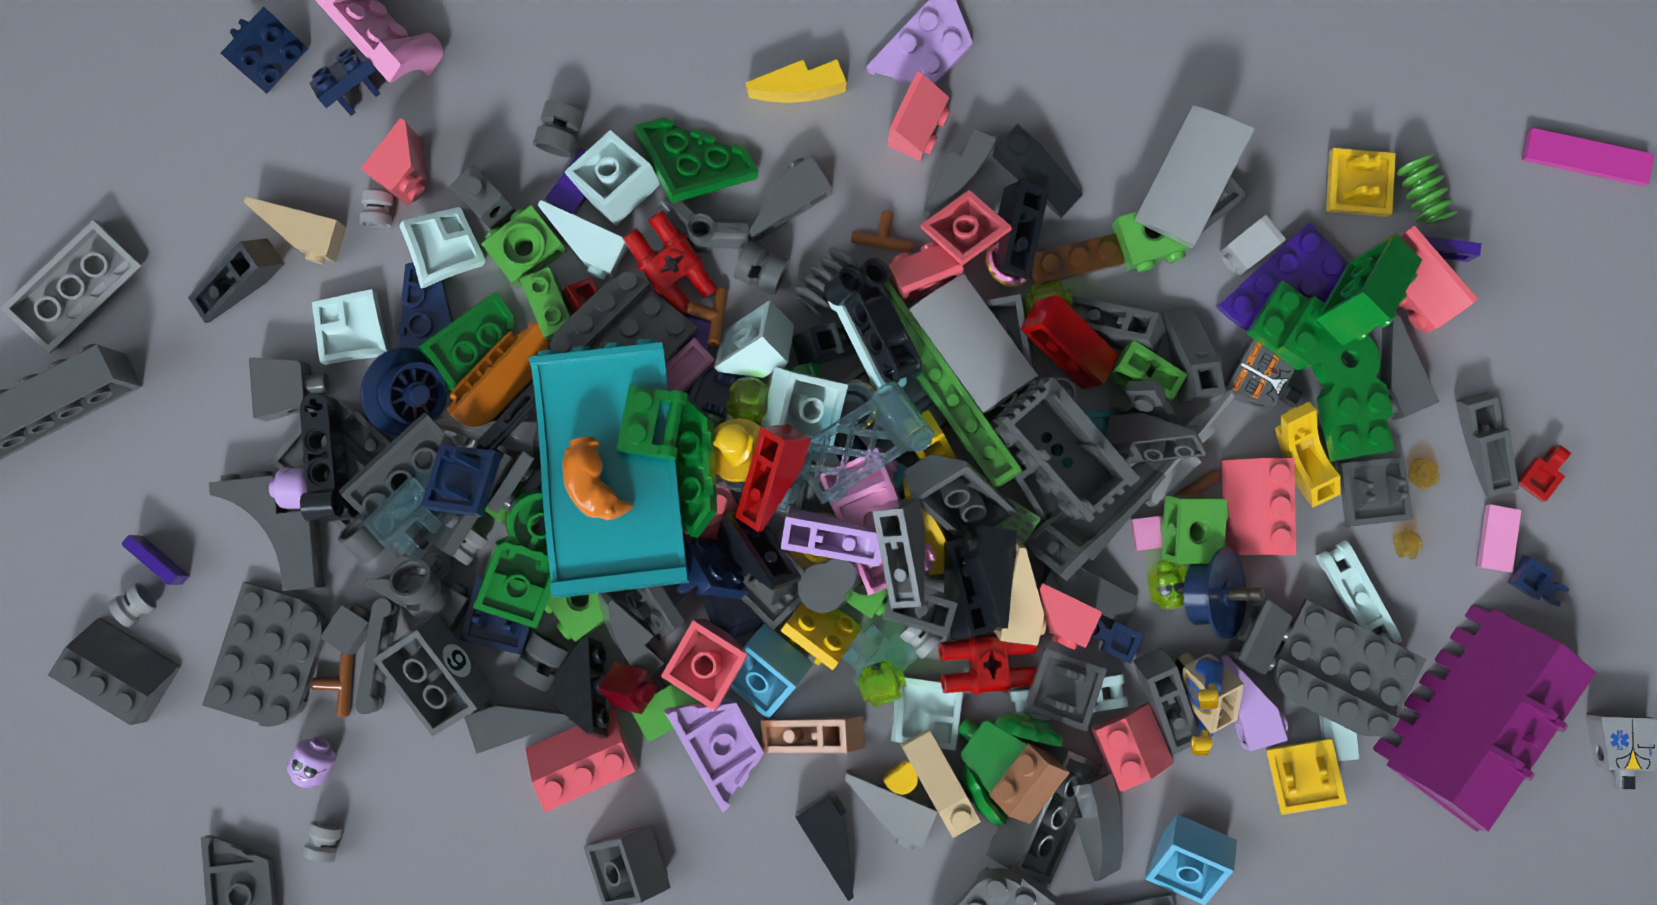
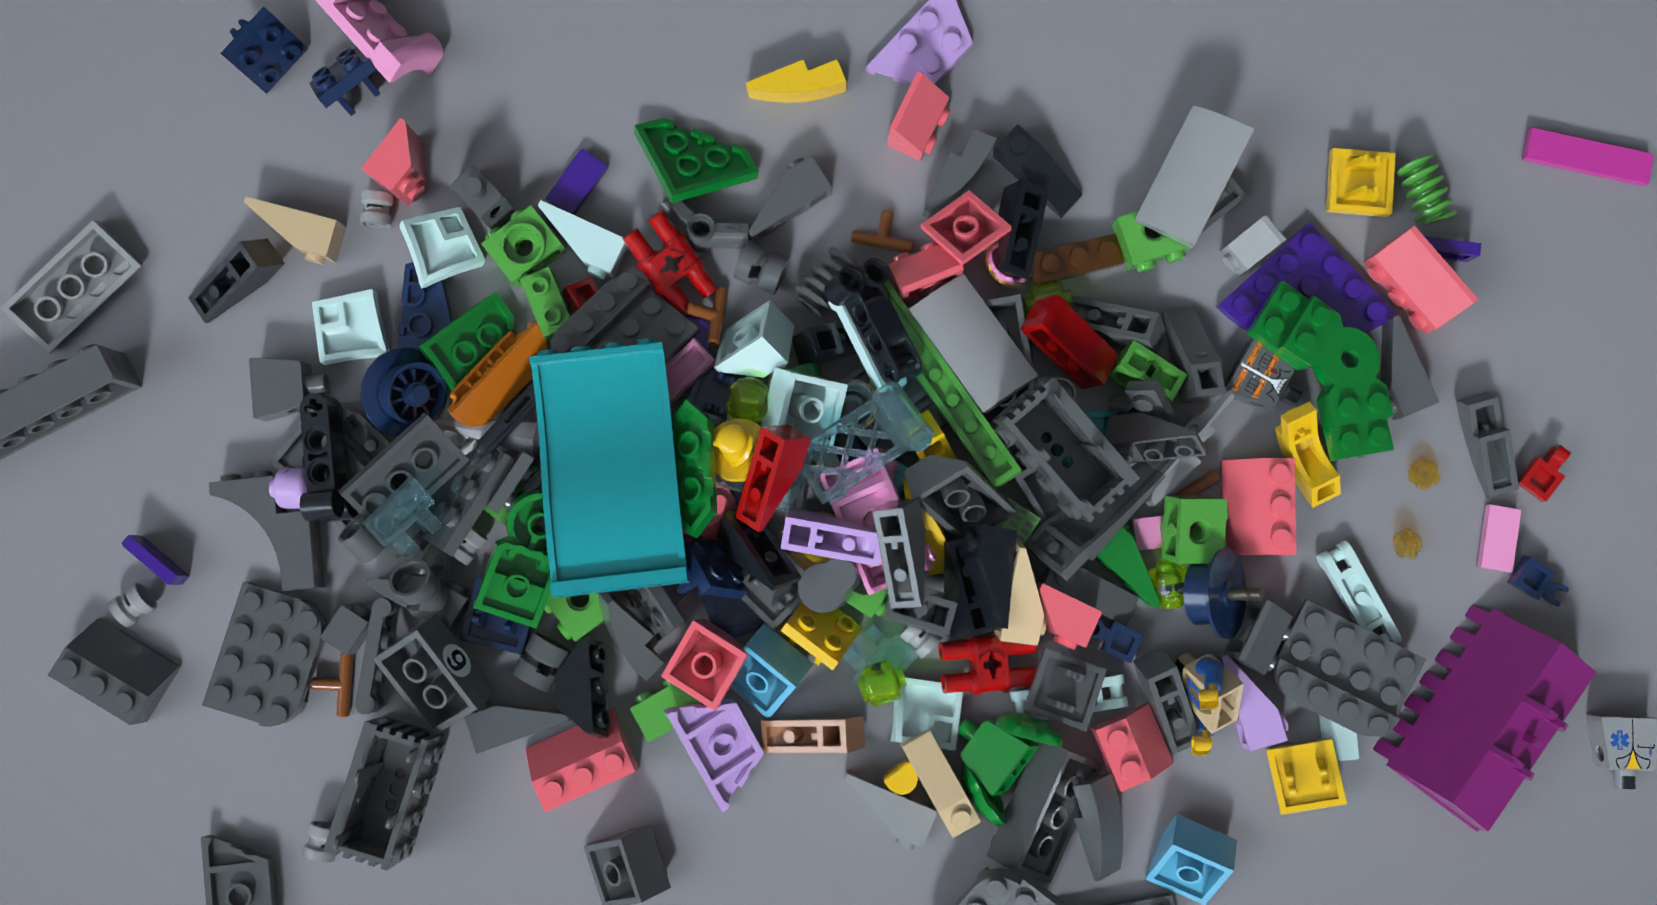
lavender head [286,737,336,788] -> none
dark blue plate [421,444,502,517] -> none
dark grey wheel [533,100,585,158] -> none
orange animal [563,436,633,520] -> none
light aqua slope [565,130,661,226] -> none
dark red brick [598,662,658,715] -> none
green plate [617,385,689,460] -> none
black slope [795,792,854,901] -> none
nougat brick [989,743,1070,824] -> none
green brick [1316,233,1422,346] -> none
dark grey plate [1337,457,1413,527] -> none
none -> dark grey piece [323,716,445,871]
none -> green slope [1095,523,1161,608]

